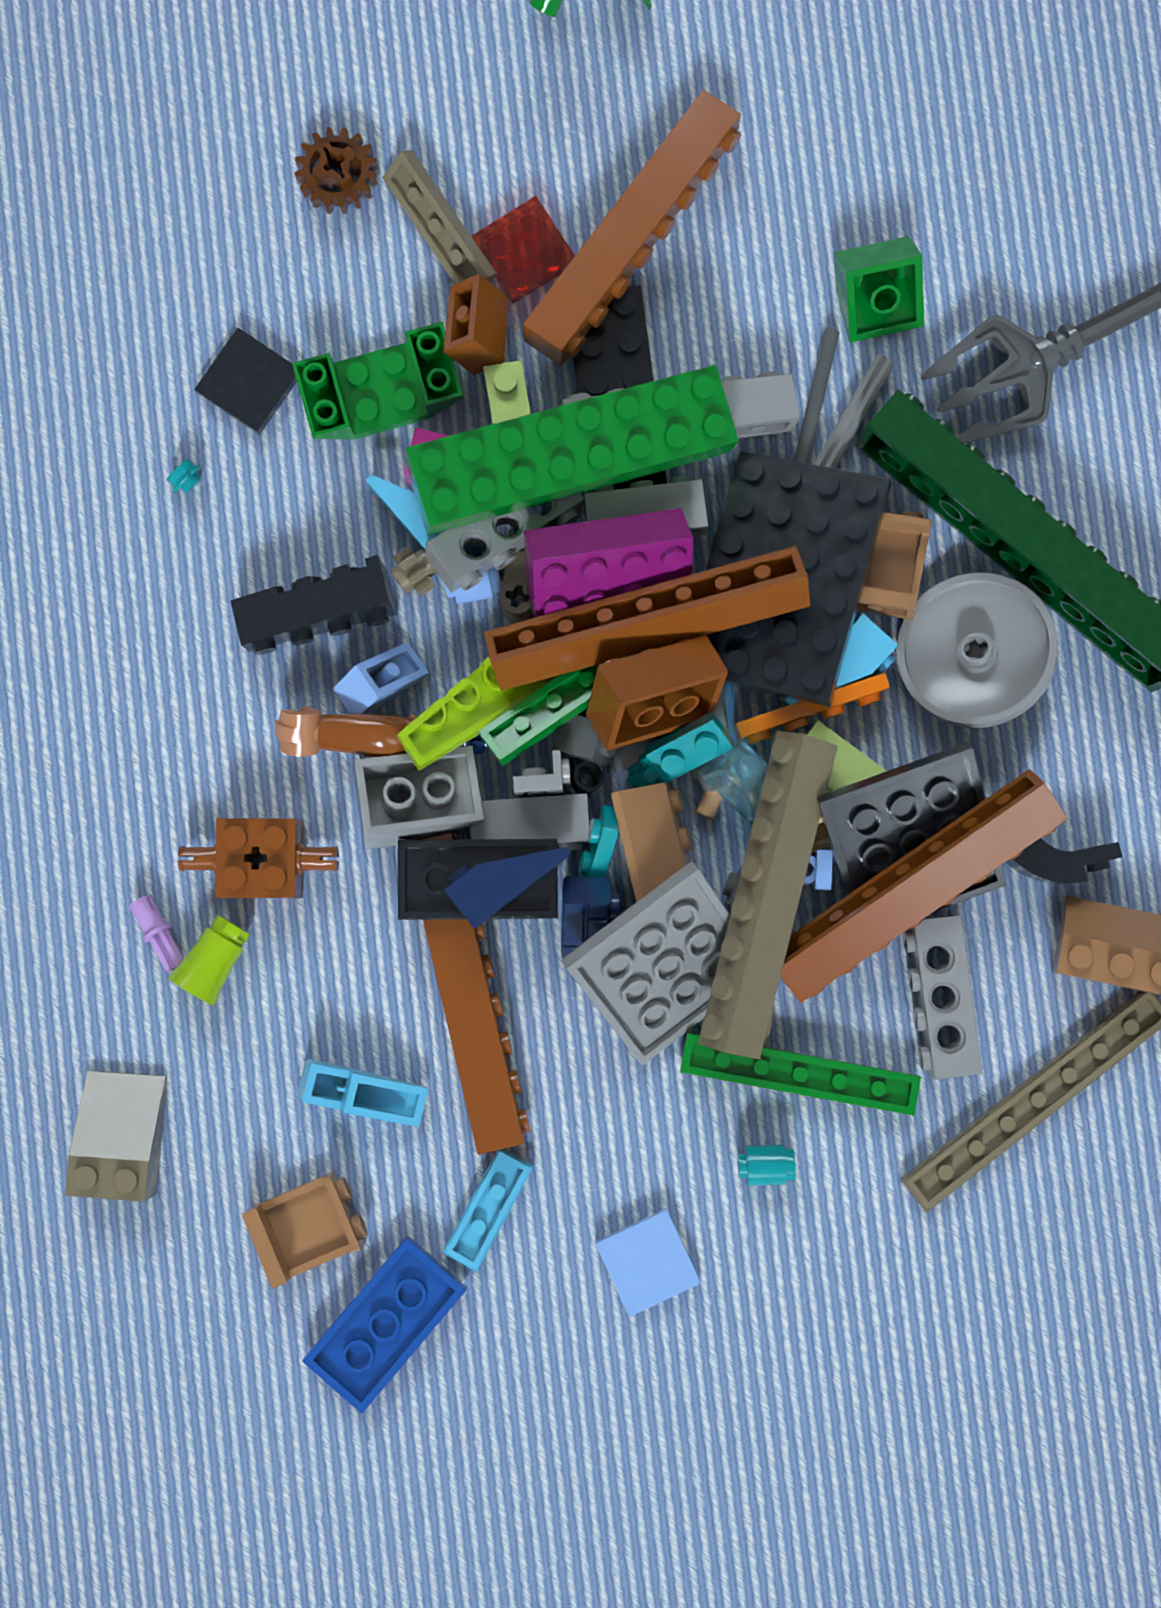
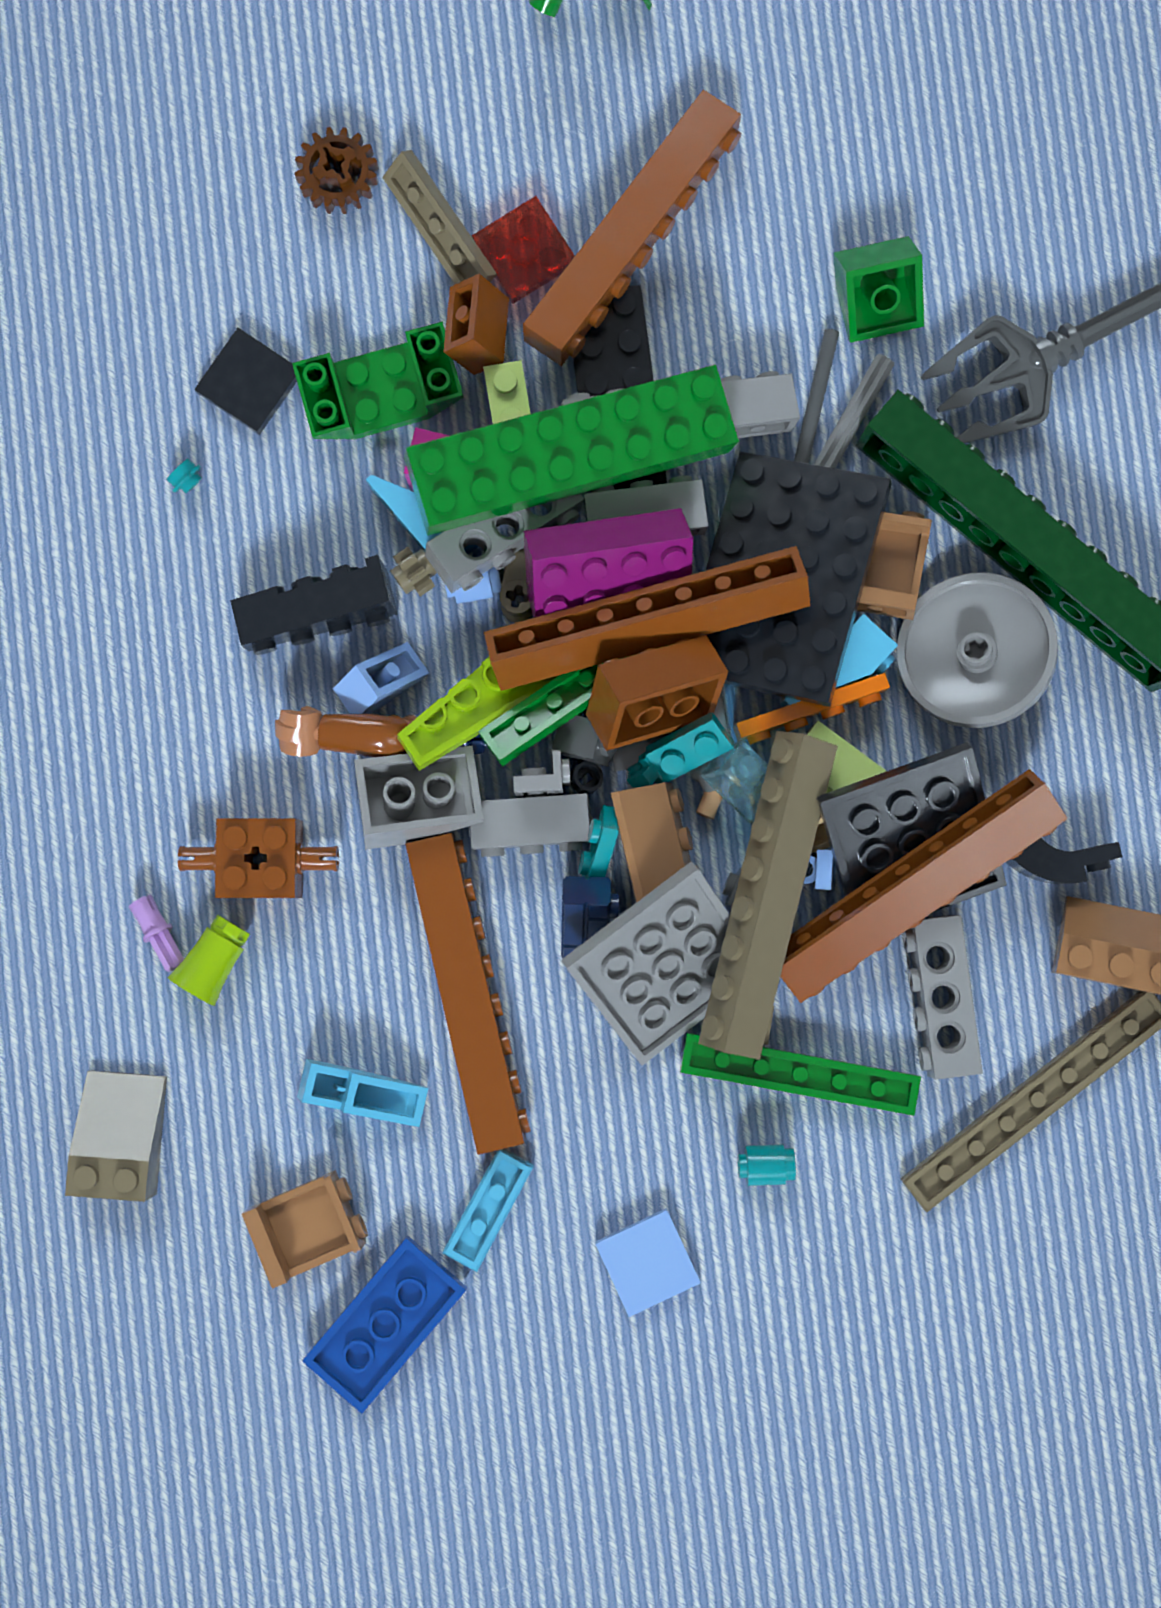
black tile [398,839,558,920] -> none
dark blue slope [444,847,571,929] -> none

